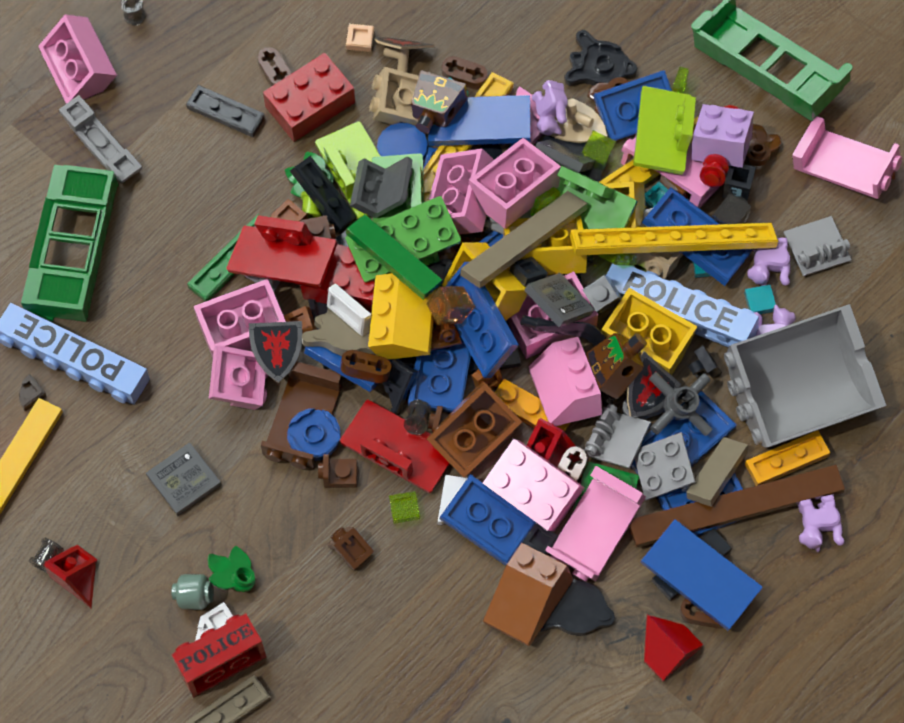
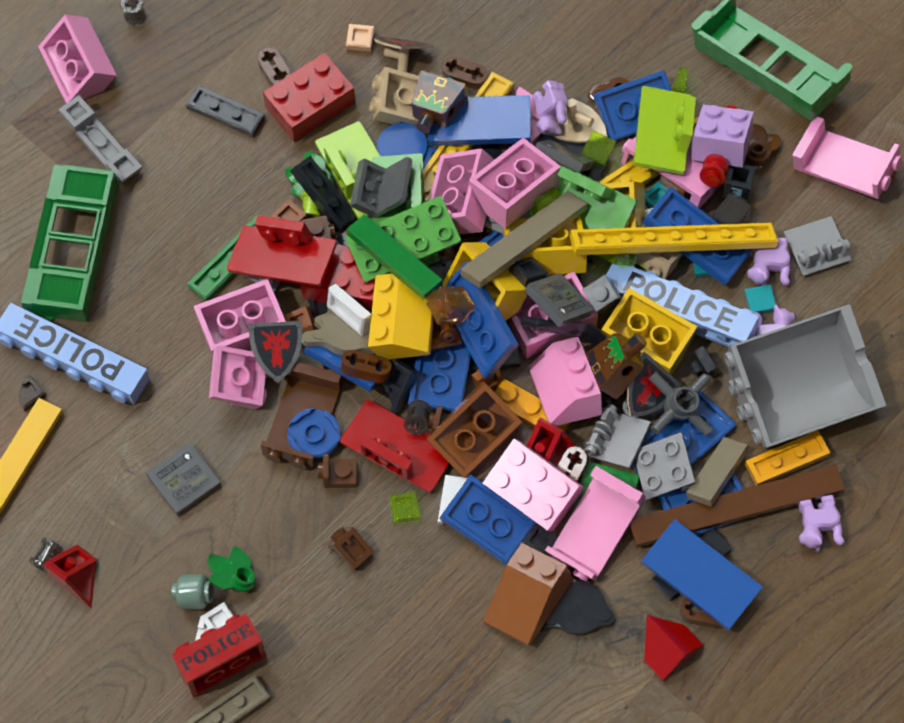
black tile [564,30,637,86] -> none

